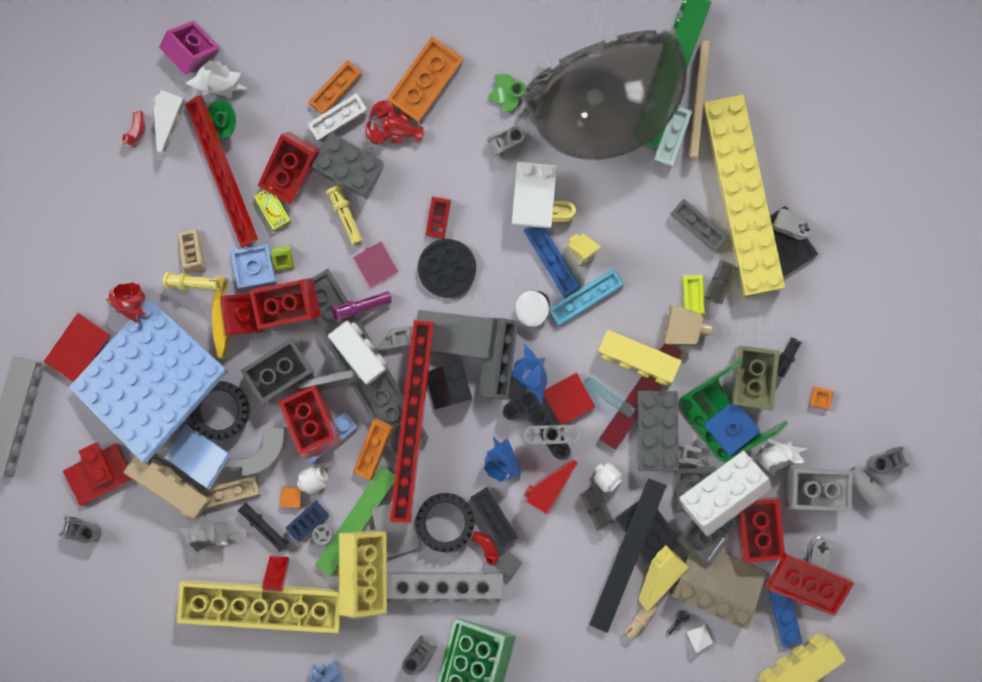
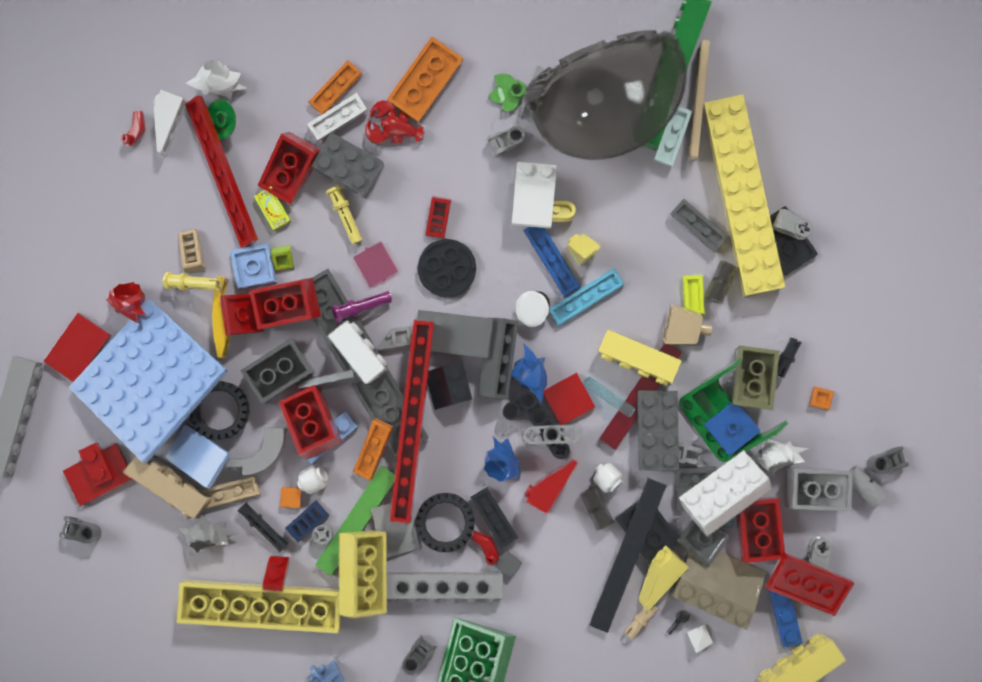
dark pink slope [159,21,220,75] -> none

